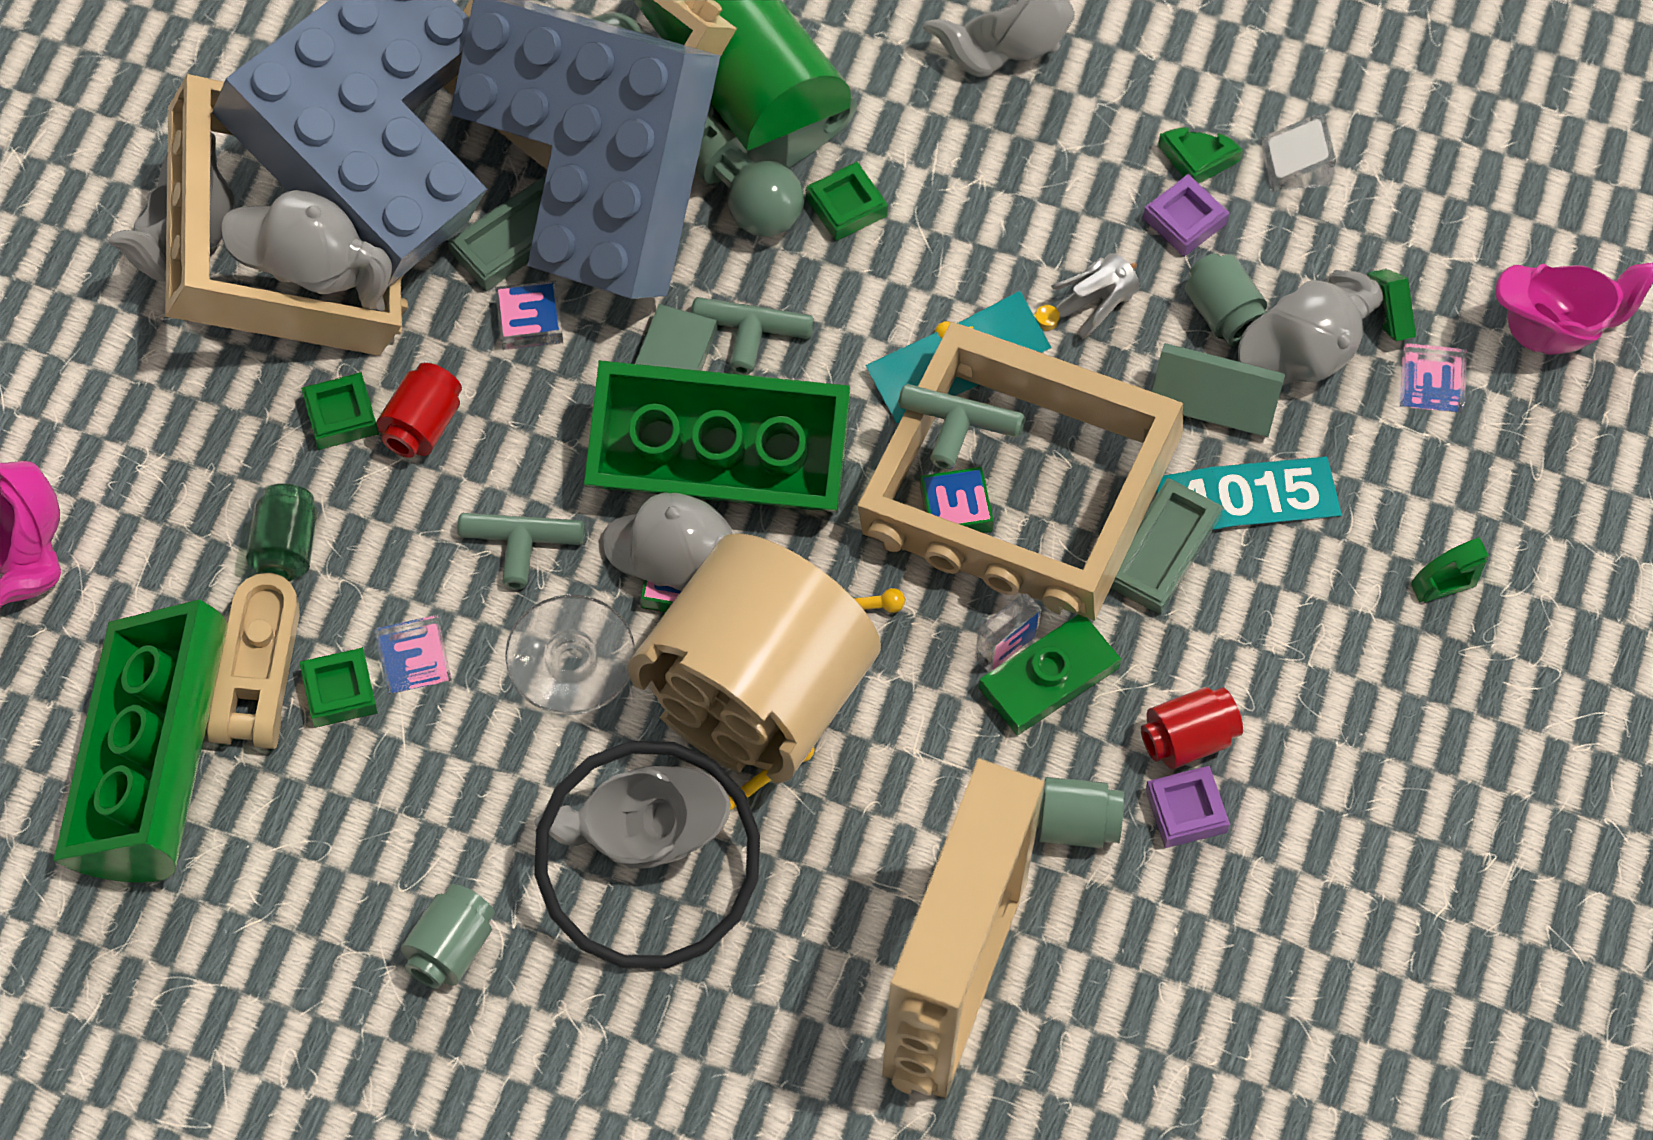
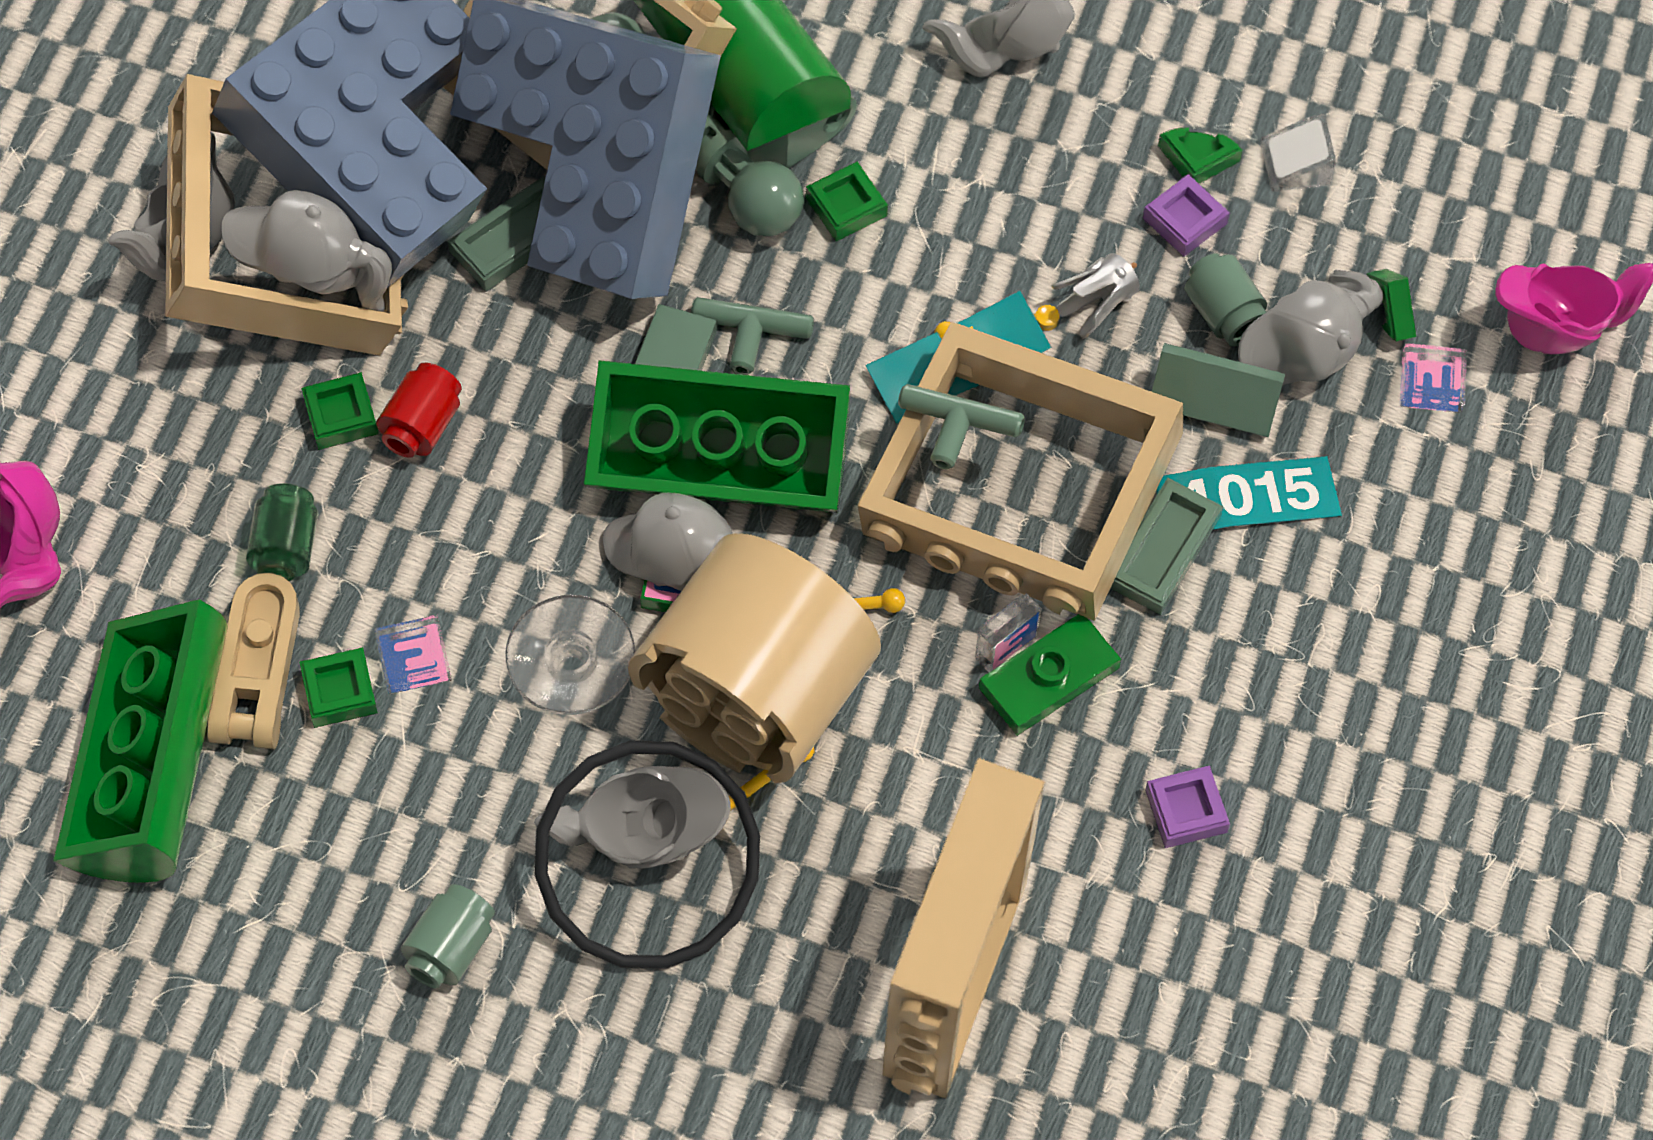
sand green piece [457,512,585,590] -> none
tile [495,280,563,350] -> none
tile [920,467,994,533] -> none
sand green brick [1036,777,1124,848] -> none
red brick [1141,687,1243,770] -> none
green tile [1411,537,1489,603] -> none

